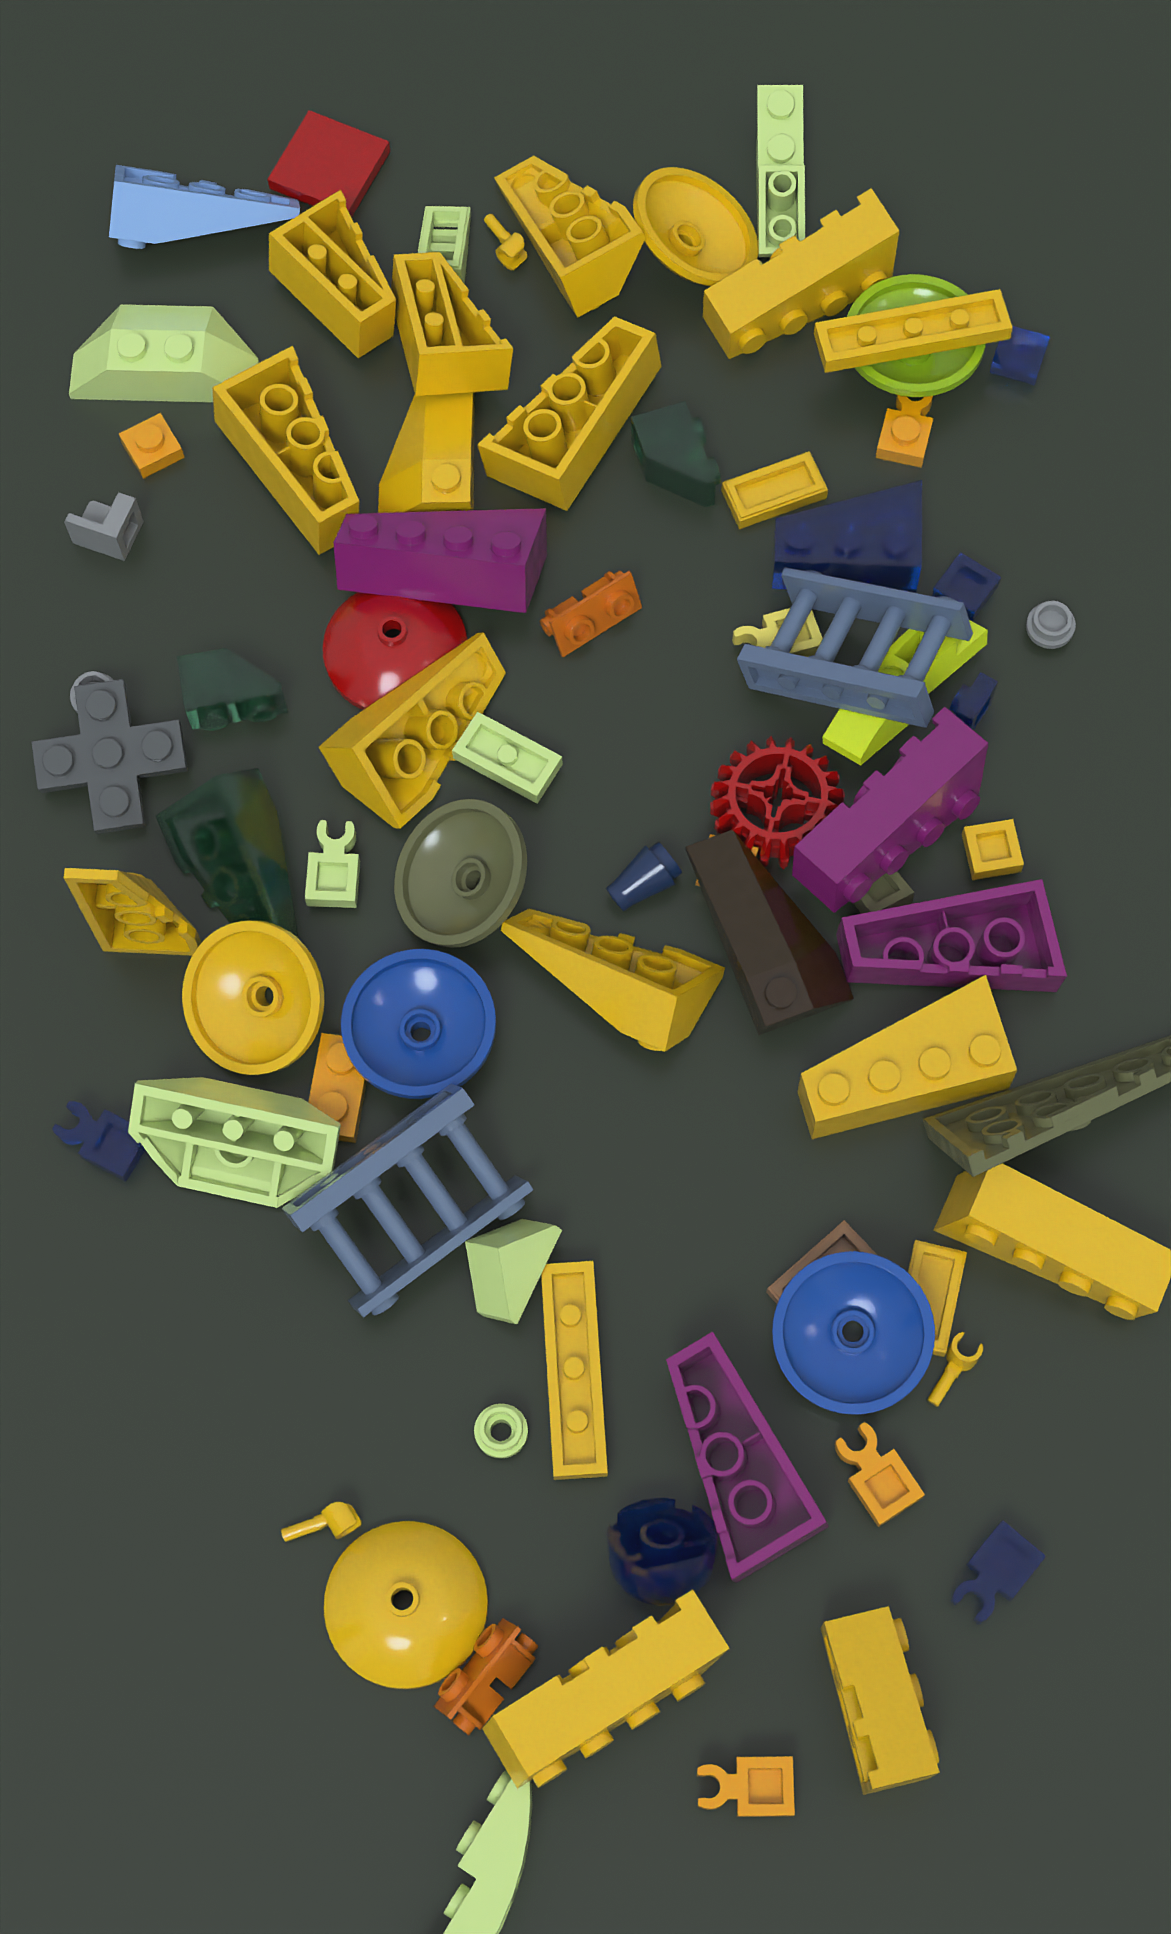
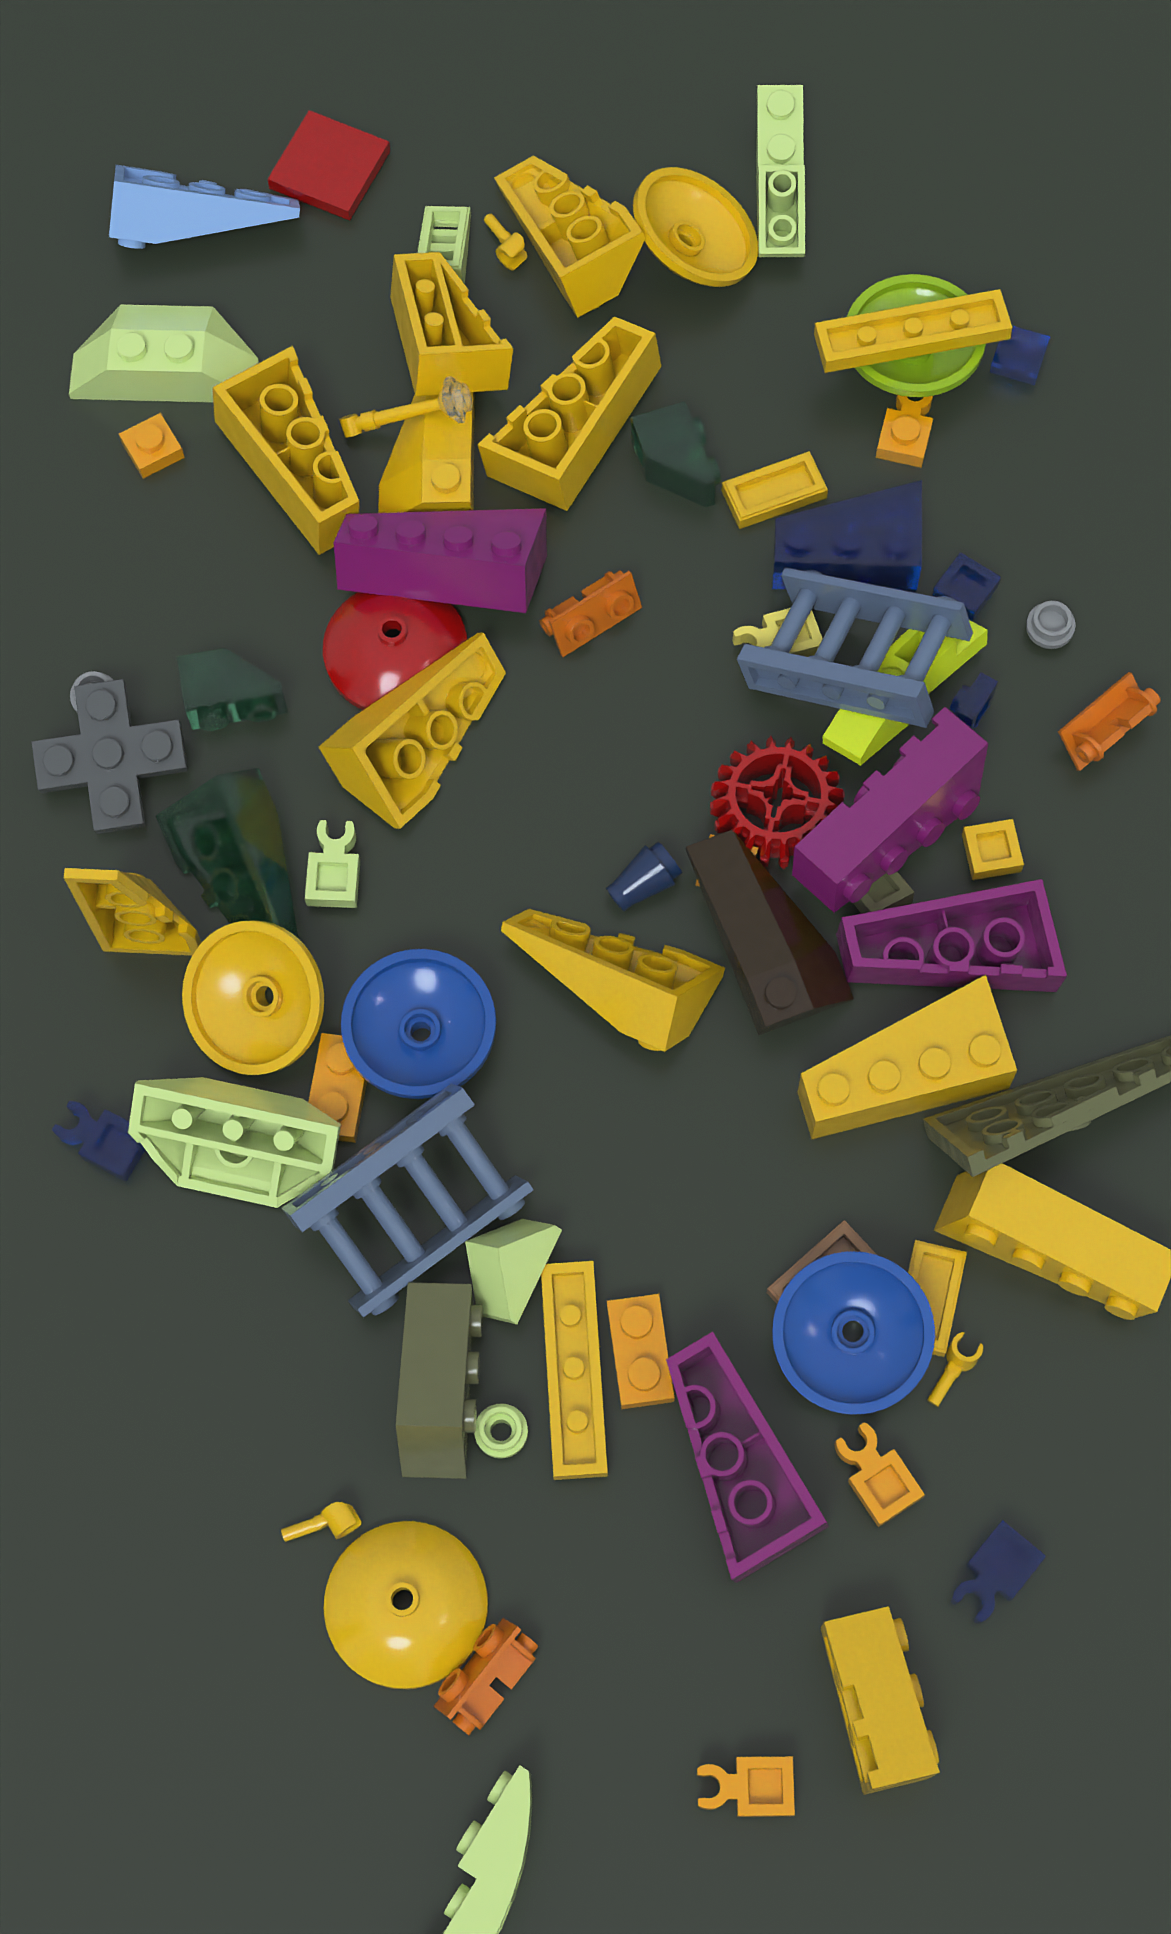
light grey panel [64,492,144,561] -> none
yellow wedge [269,190,396,358] -> none
olive dish [394,799,527,948] -> none
yellowish green plate [452,711,563,804] -> none
yellow wedge [482,1589,730,1789] -> none
clear blue cylinder [607,1498,718,1606] -> none
yellow wedge [703,188,899,359] -> none
none -> piece [339,376,473,438]
none -> olive wedge [396,1283,483,1479]
none -> light orange plate [607,1294,674,1409]
none -> orange hinge [1058,672,1161,771]

